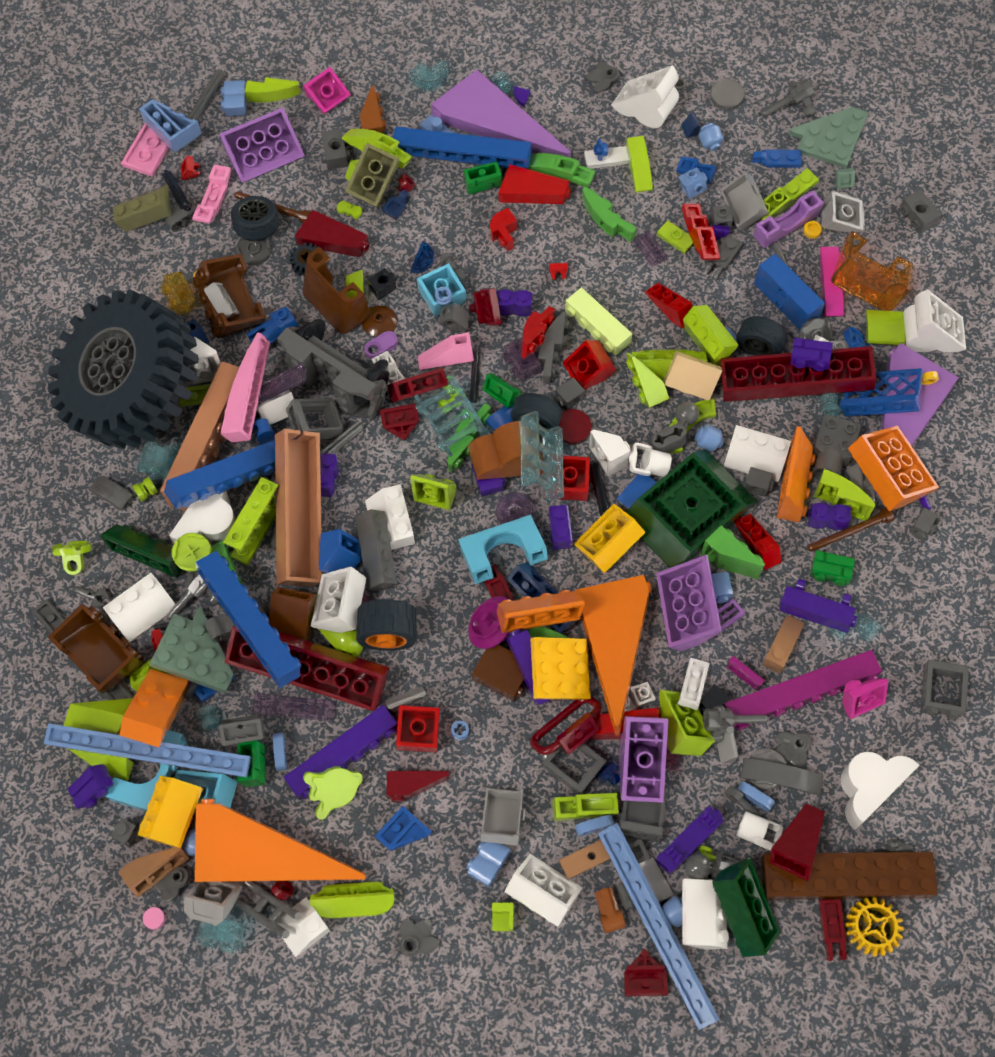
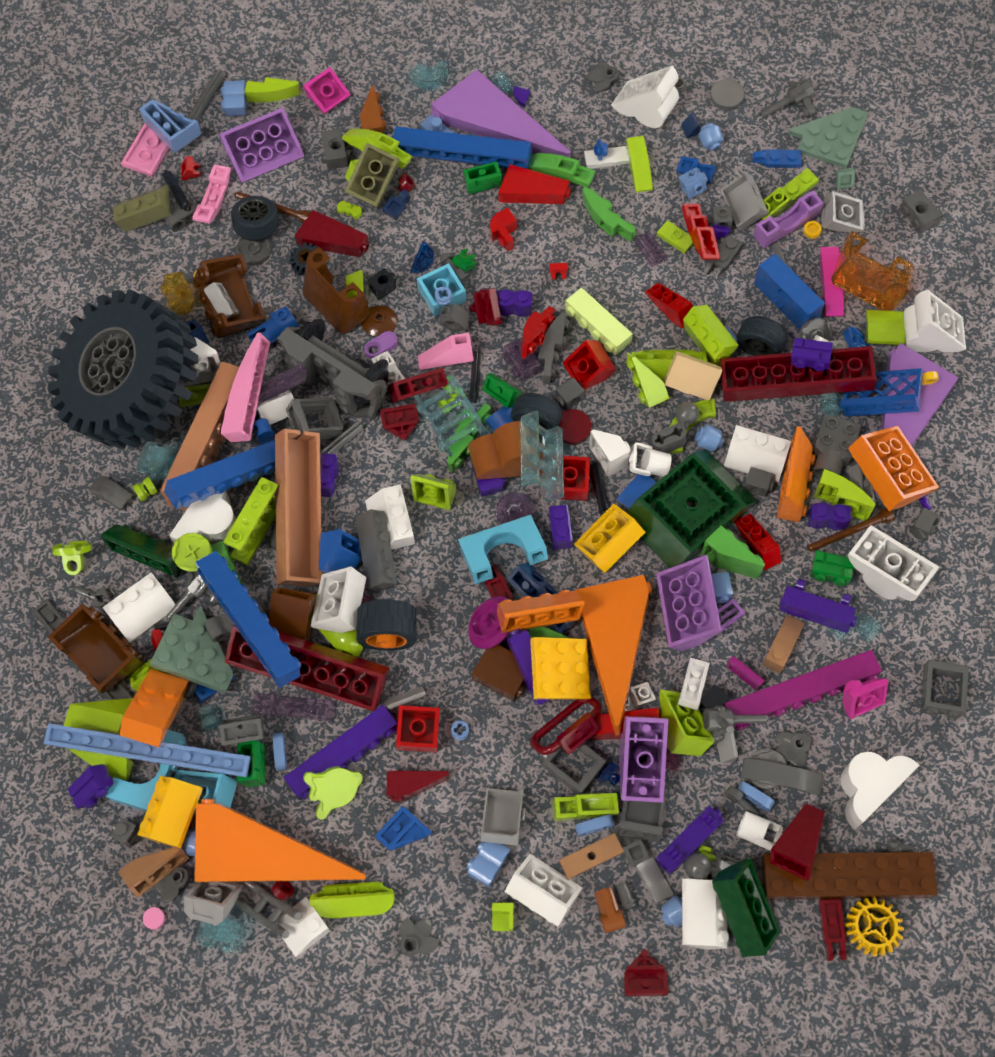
medium blue plate [598,823,719,1030] -> none
none -> green tile [452,248,477,272]
none -> white brick [848,525,939,601]

